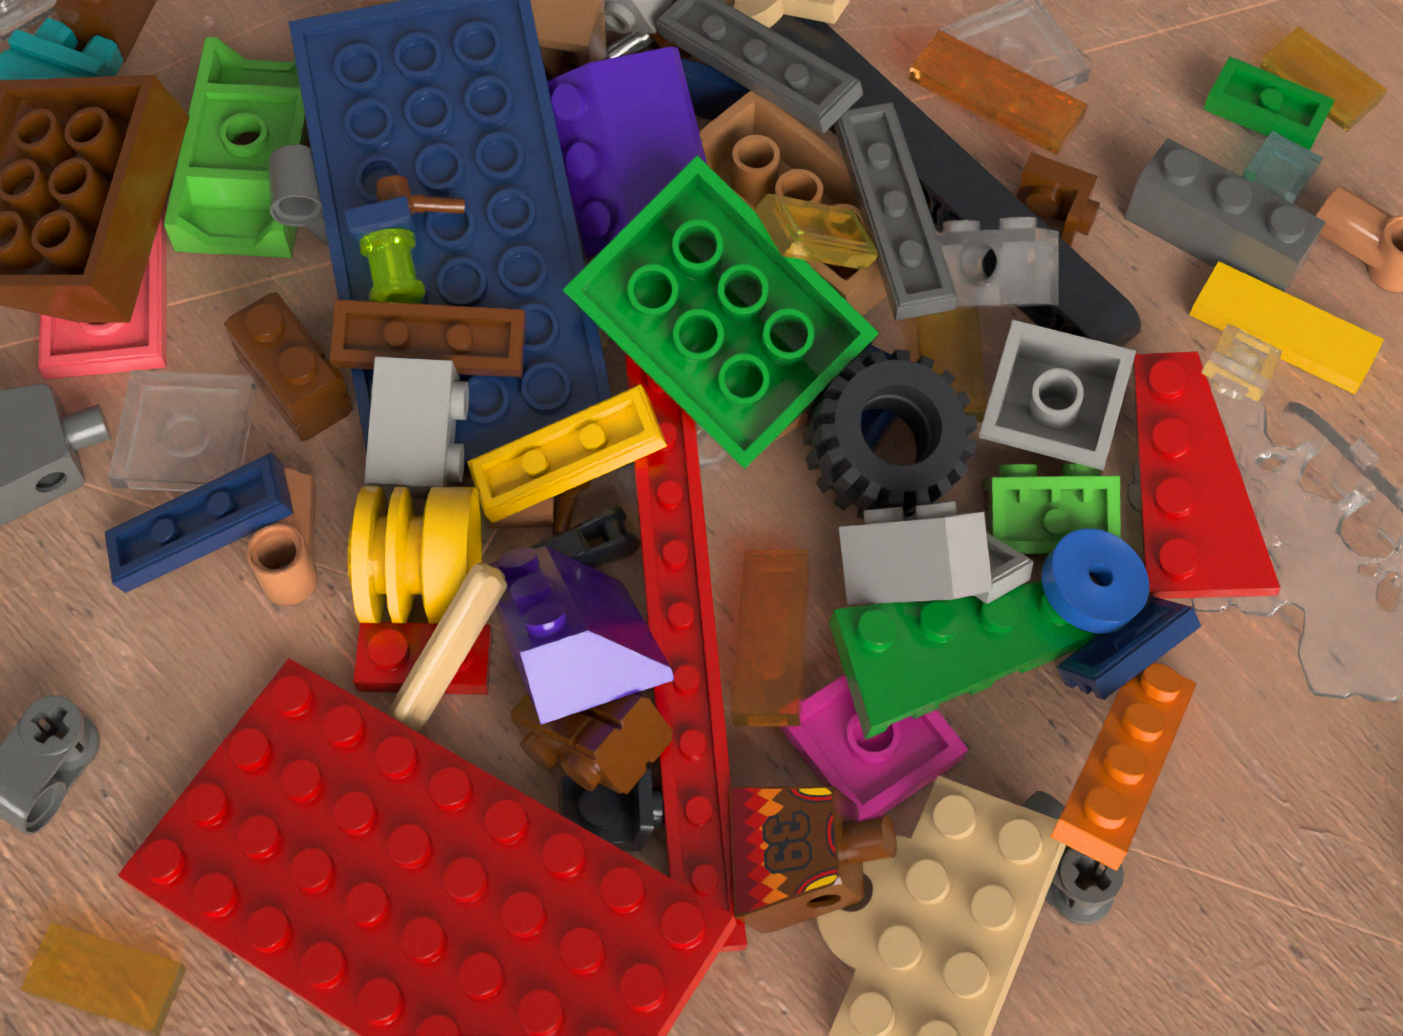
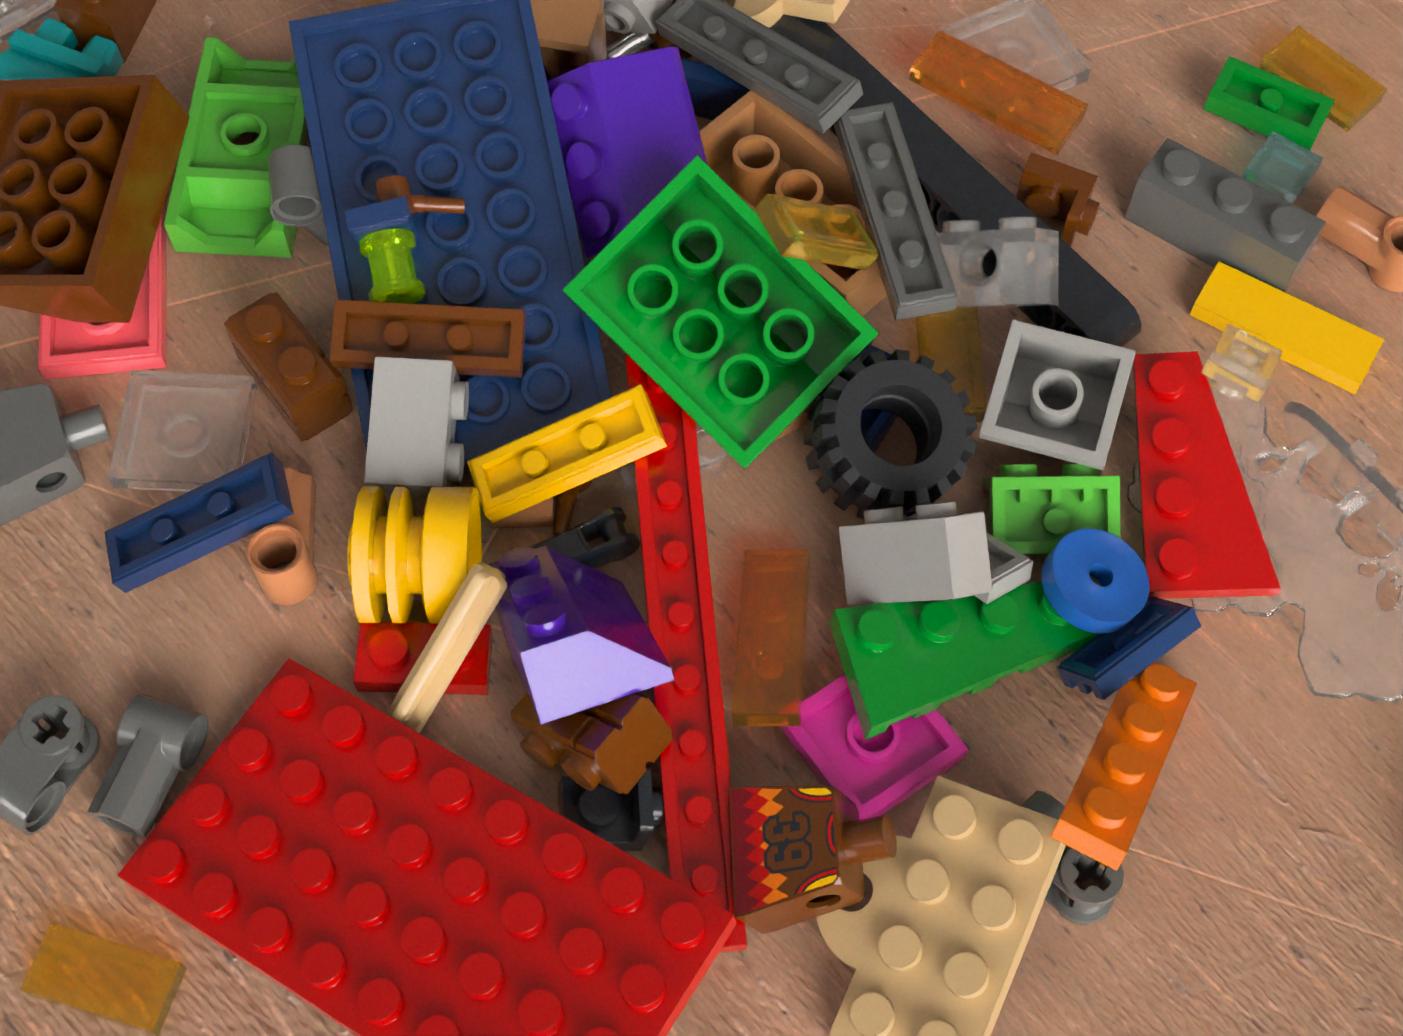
none -> dark grey piece [87,693,209,837]

